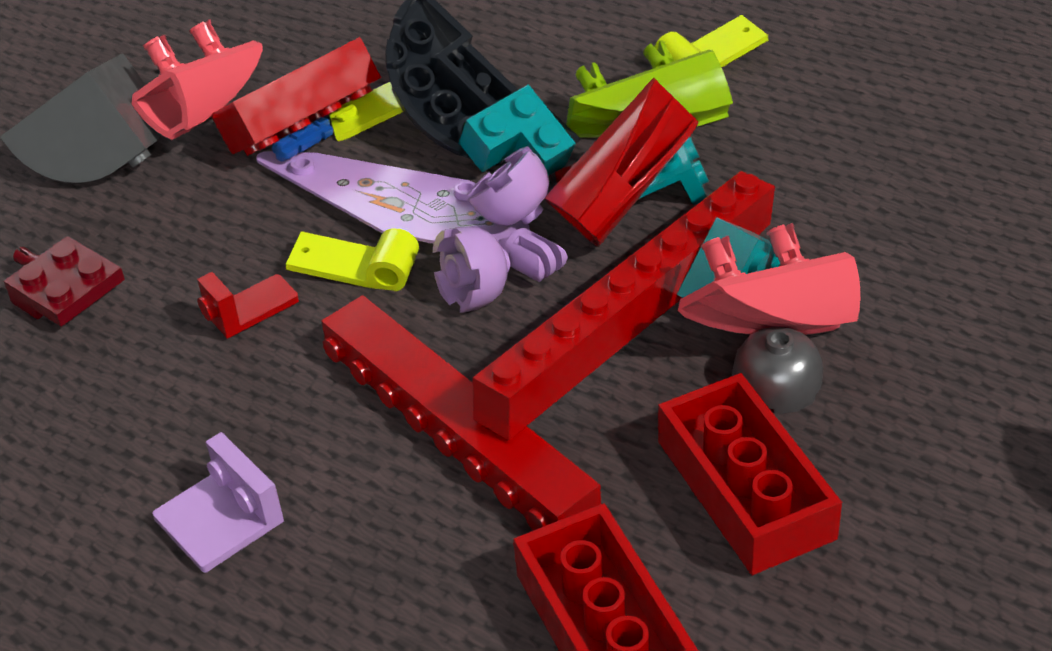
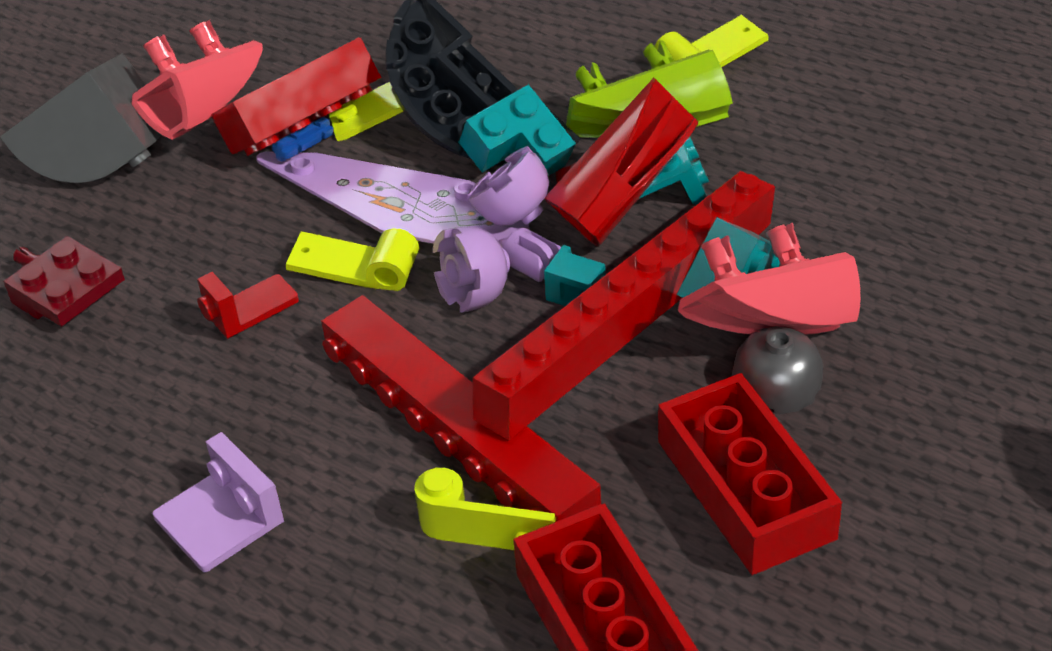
none -> neon yellow door [415,468,556,550]
none -> teal brick [544,245,606,306]

